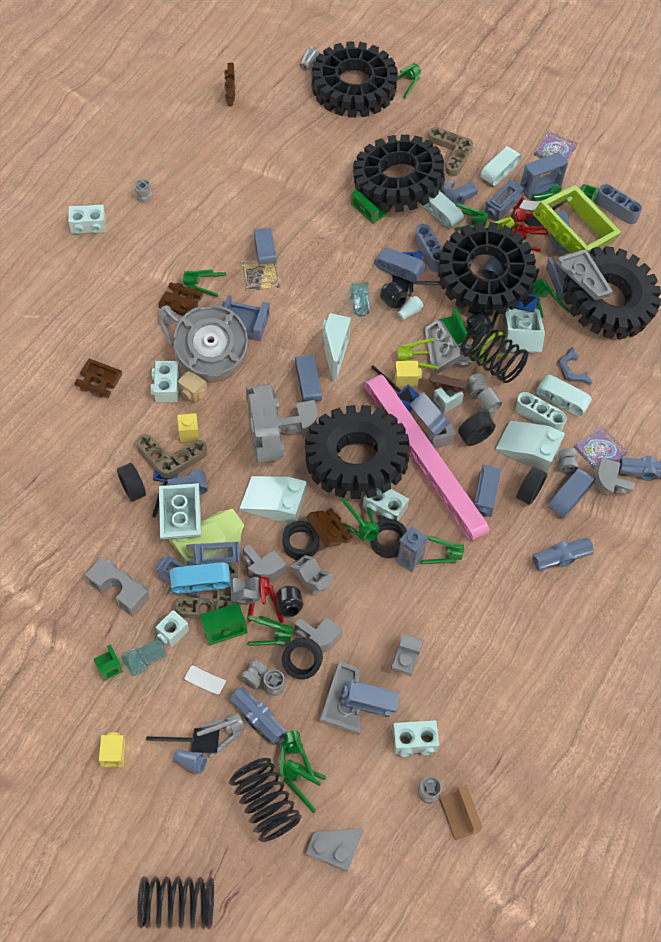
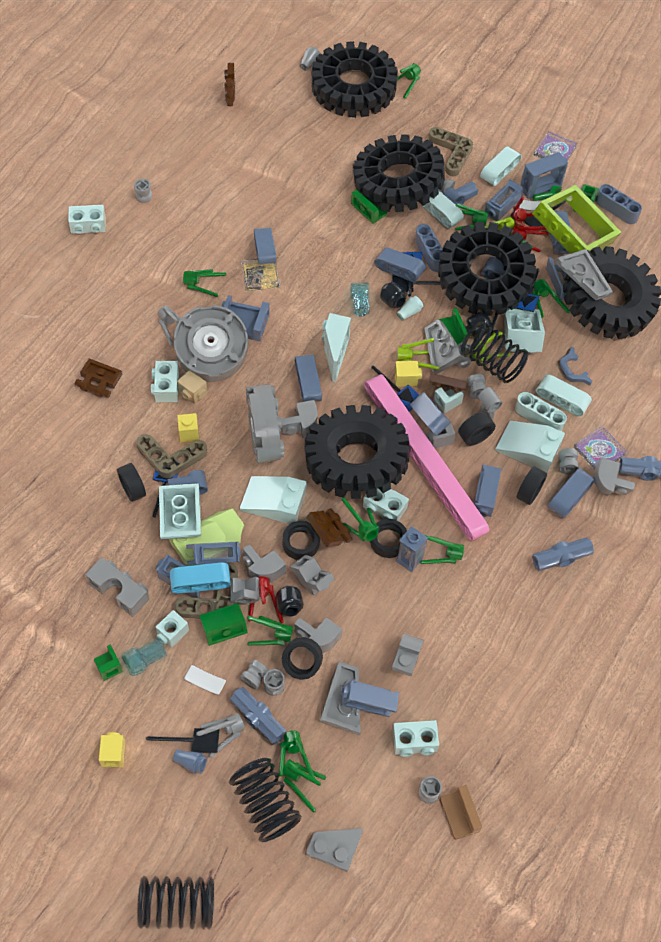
reddish brown plate [158,282,203,316] -> none

